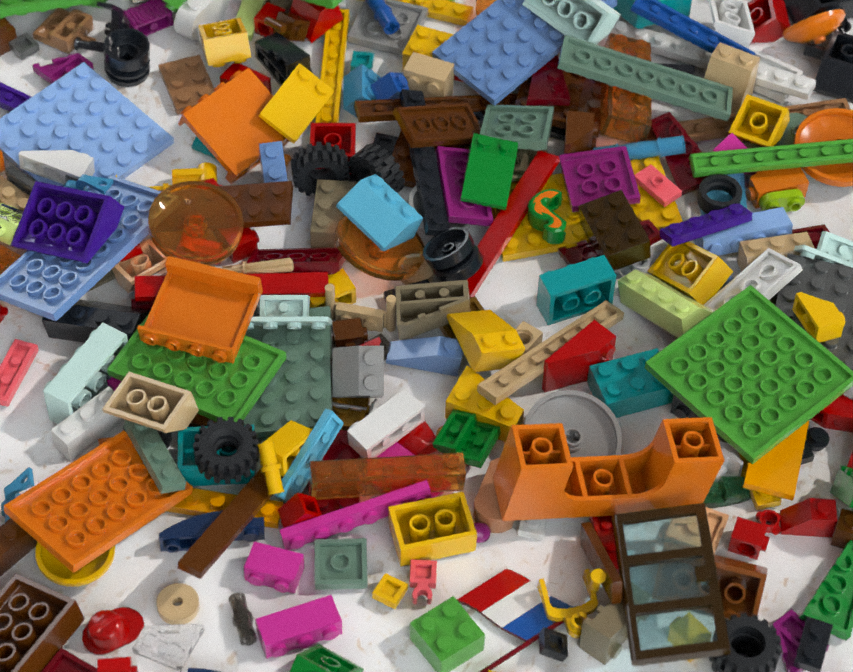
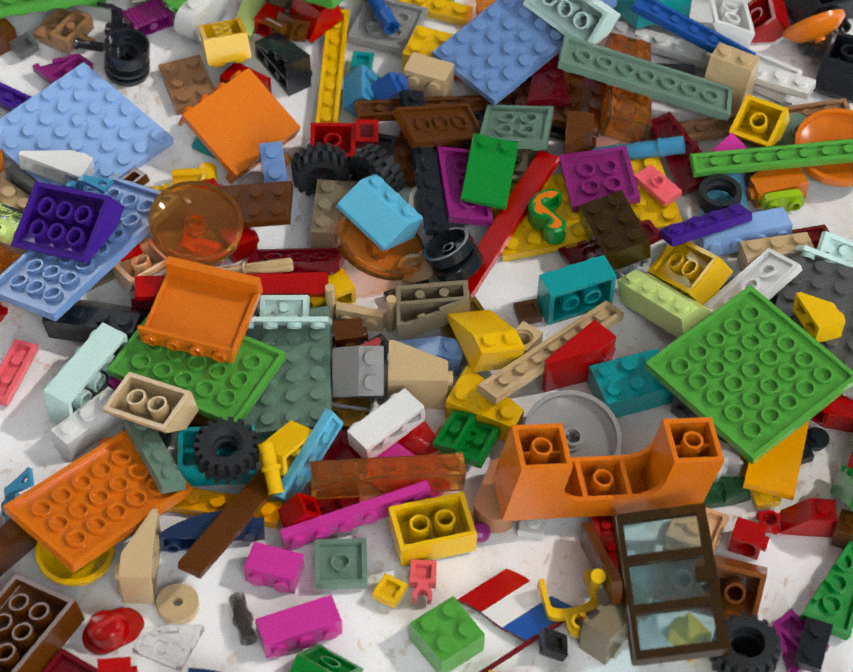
yellow slope [258,63,334,144] -> none
none -> tan slope [114,509,161,604]
none -> reddish brown plate [121,167,150,186]
none -> red brick [356,119,379,148]
none -> tan slope [388,340,453,410]
none -> reddish brown tile [513,299,542,325]

